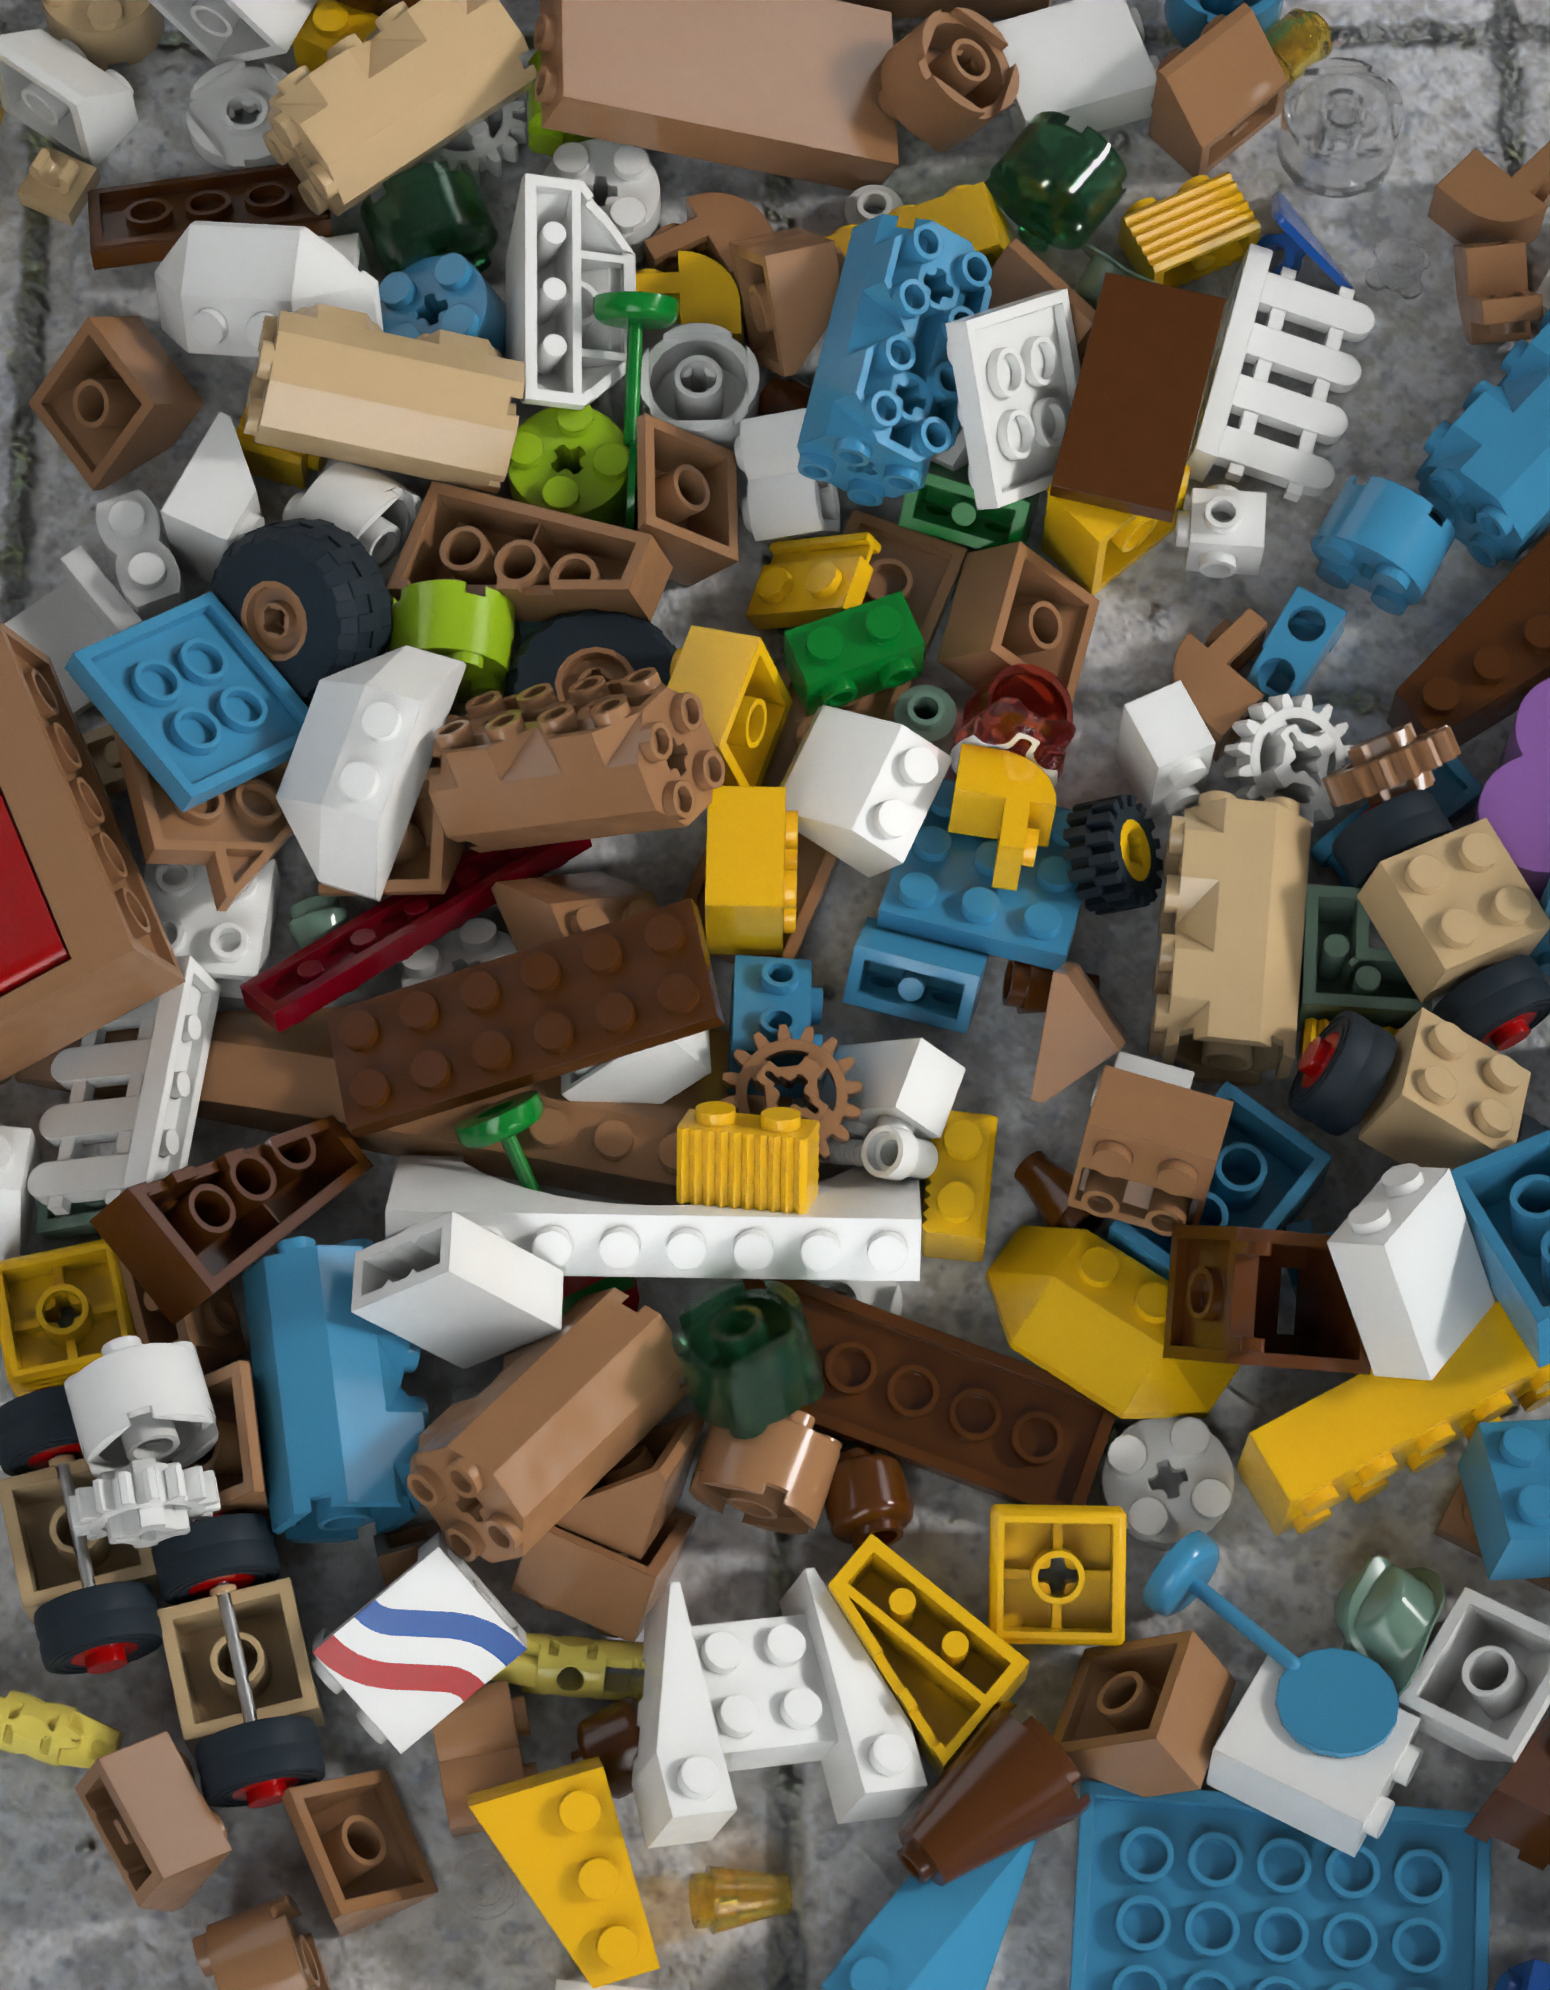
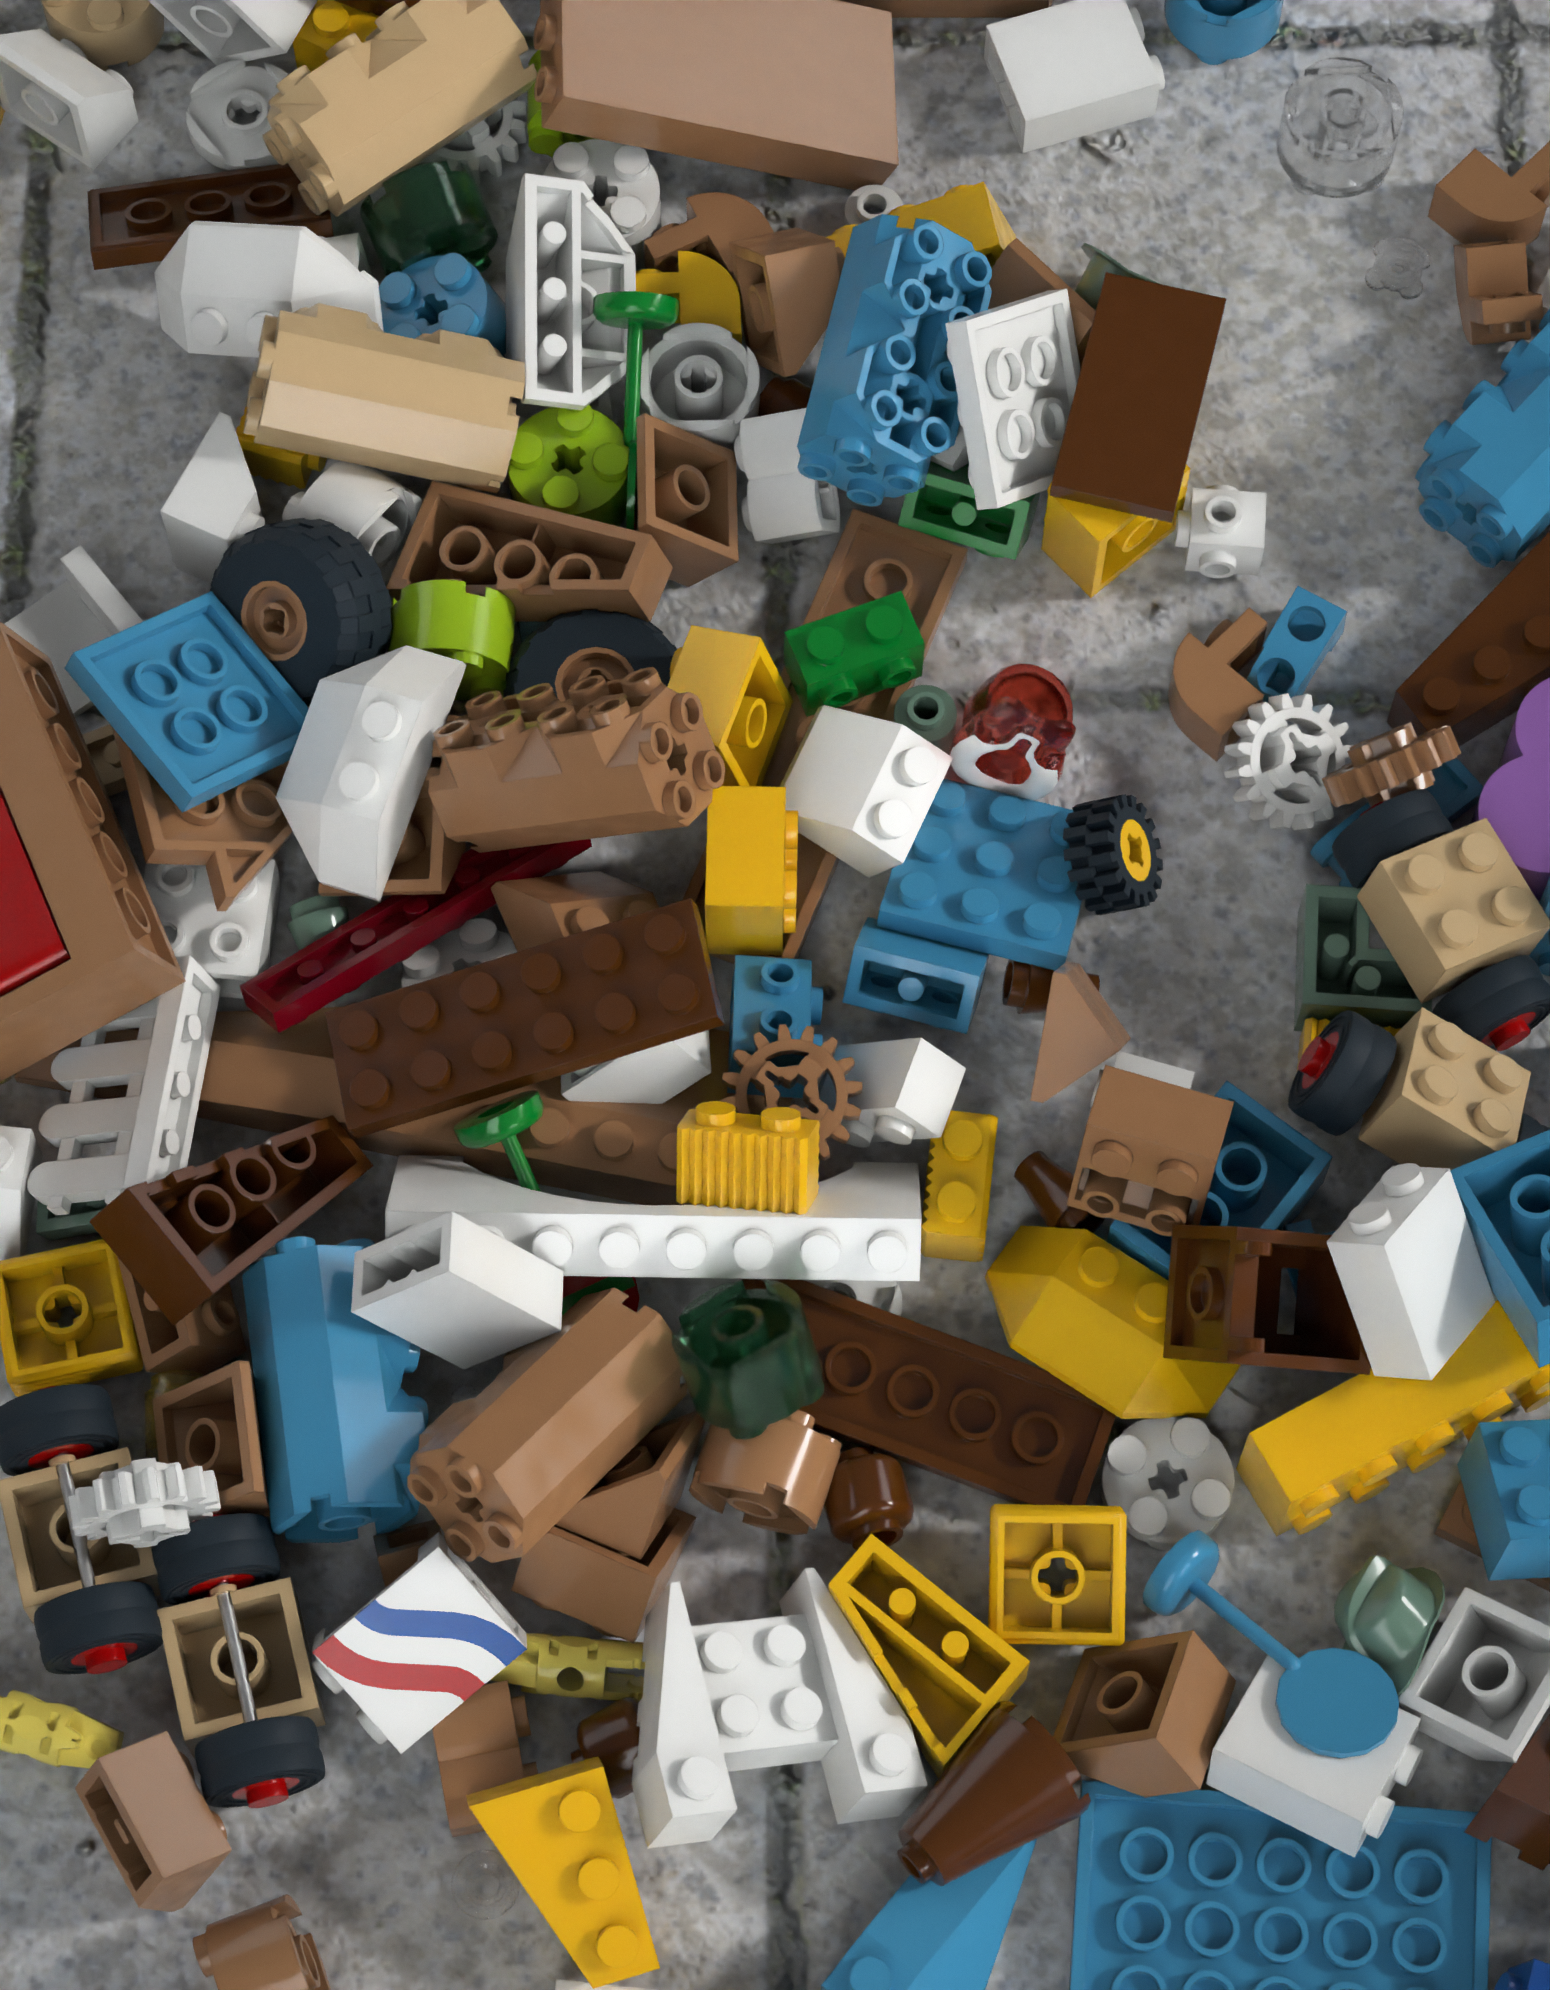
tan tile [17,146,101,226] -> none
medium nougat slope [28,316,204,491] -> none
white brick [64,1335,219,1479] -> none
white brick [96,489,188,621] -> none
medium nougat slope [281,1768,439,1938] -> none
clear yellow cone [689,1865,792,1935] -> none
yellow plate [745,532,882,630] -> none
white brick [818,1125,938,1181] -> none
medium nougat brick [878,7,1019,152] -> none
medium nougat slope [936,541,1100,710] -> none
yellow brick [948,743,1056,891] -> none
clear green brick [984,111,1127,252] -> none
white brick [1115,680,1216,819] -> none
yellow brick [1118,172,1261,288] -> none
medium nougat slope [1148,2,1288,177] -> none
tan brick [1148,790,1312,1087] -> none
white fence [1187,243,1375,503] -> none
blue piece [1256,191,1353,289] -> none
clear yellow brick [1265,8,1332,90] -> none
dark azure brick [1311,475,1456,615] -> none

